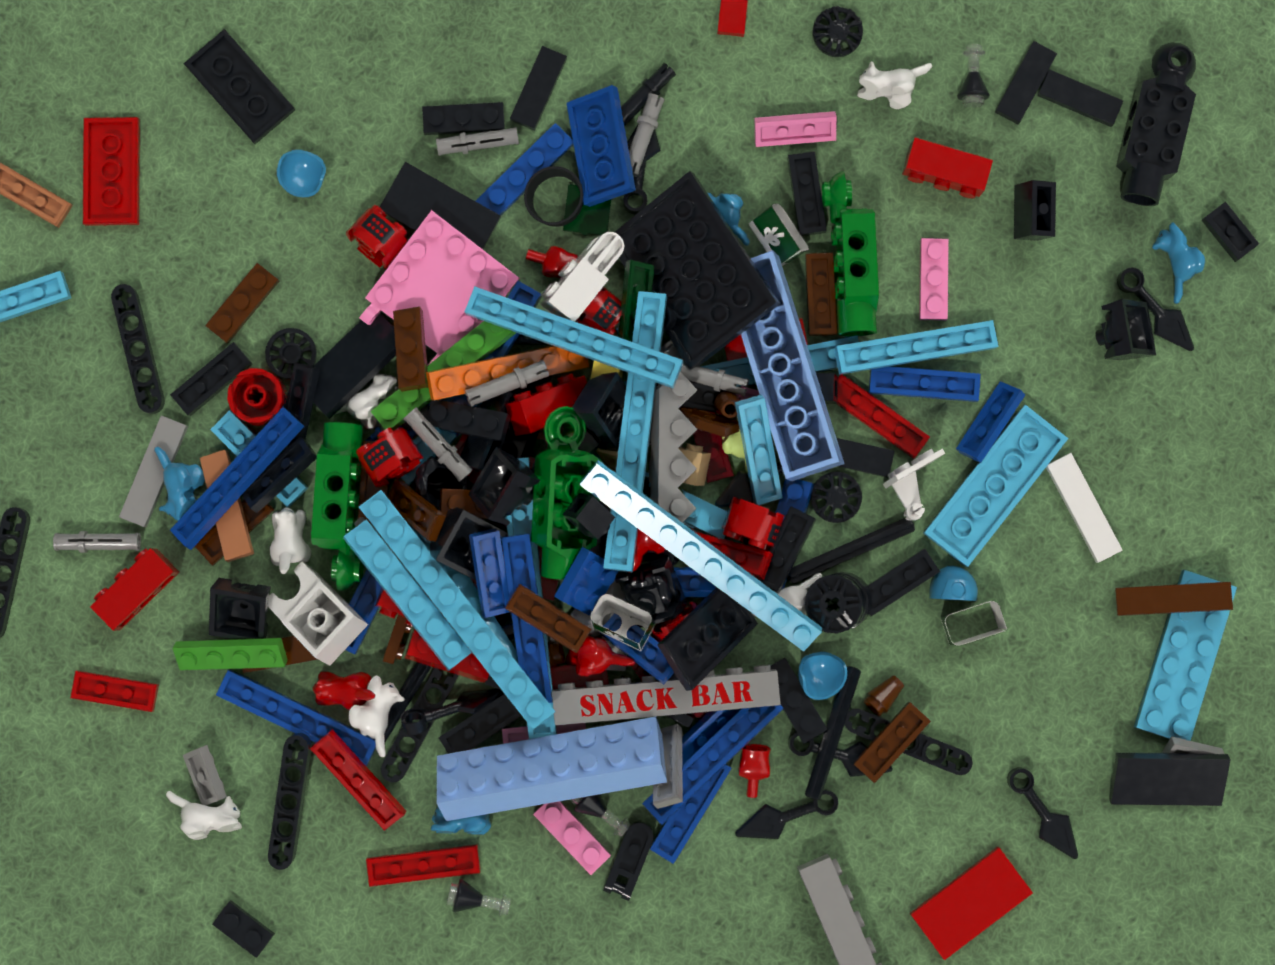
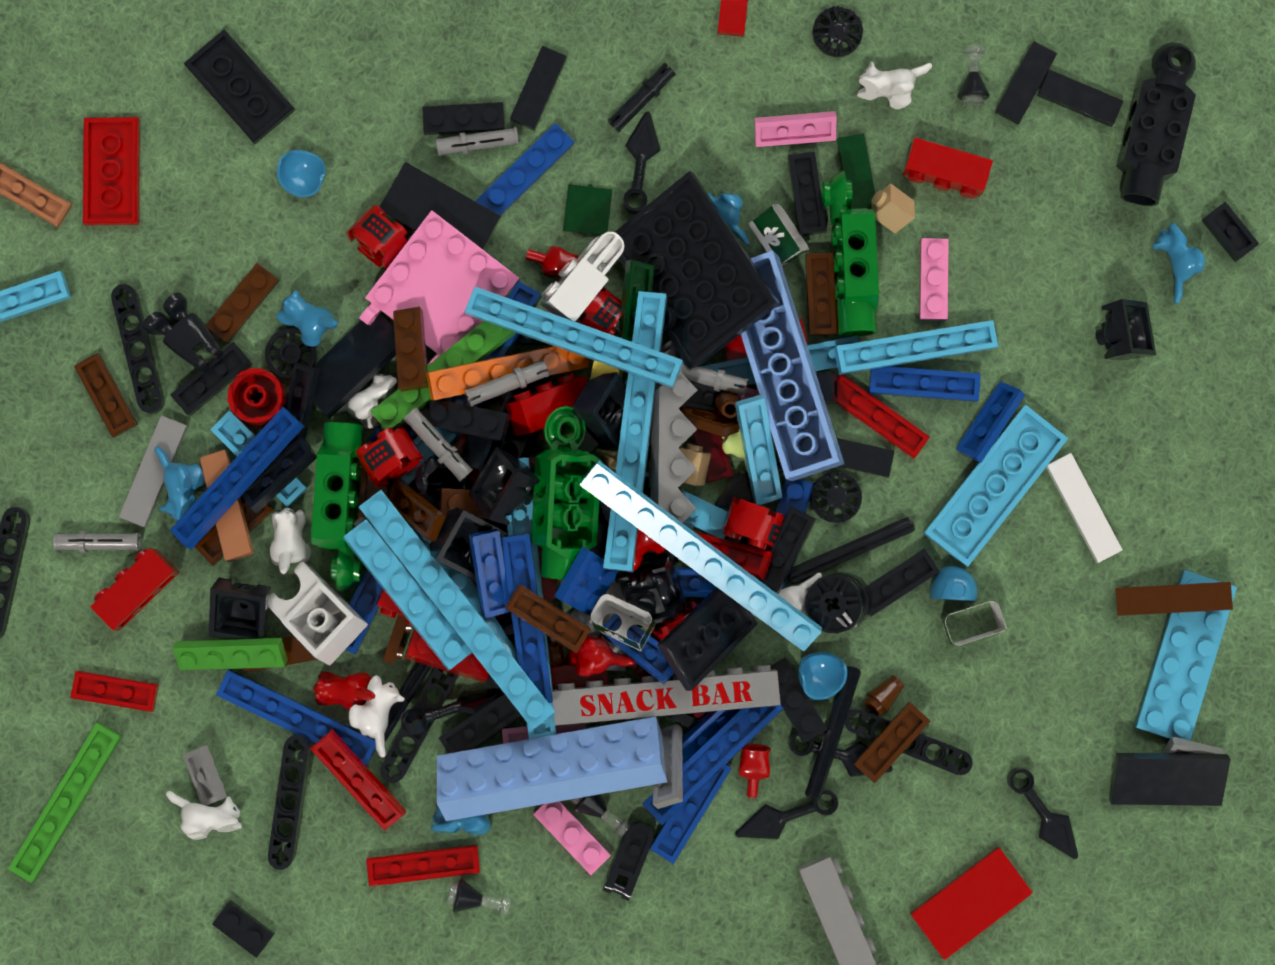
black tyre [524,166,583,227] -> none
black brick [562,492,615,540] -> none
blue plate [566,85,636,207] -> none
light grey pin [629,93,665,177] -> none
white plate [883,449,945,521] -> none
black brick [1014,180,1056,241] -> none
black piece [1117,267,1194,351] -> none
none -> bright green plate [8,722,123,883]
none -> reddish brown tile [74,353,138,438]
none -> black piece [143,293,223,372]
none -> dark azure animal [276,291,338,347]
none -> dark green tile [837,133,875,209]
none -> tan brick [871,184,915,234]

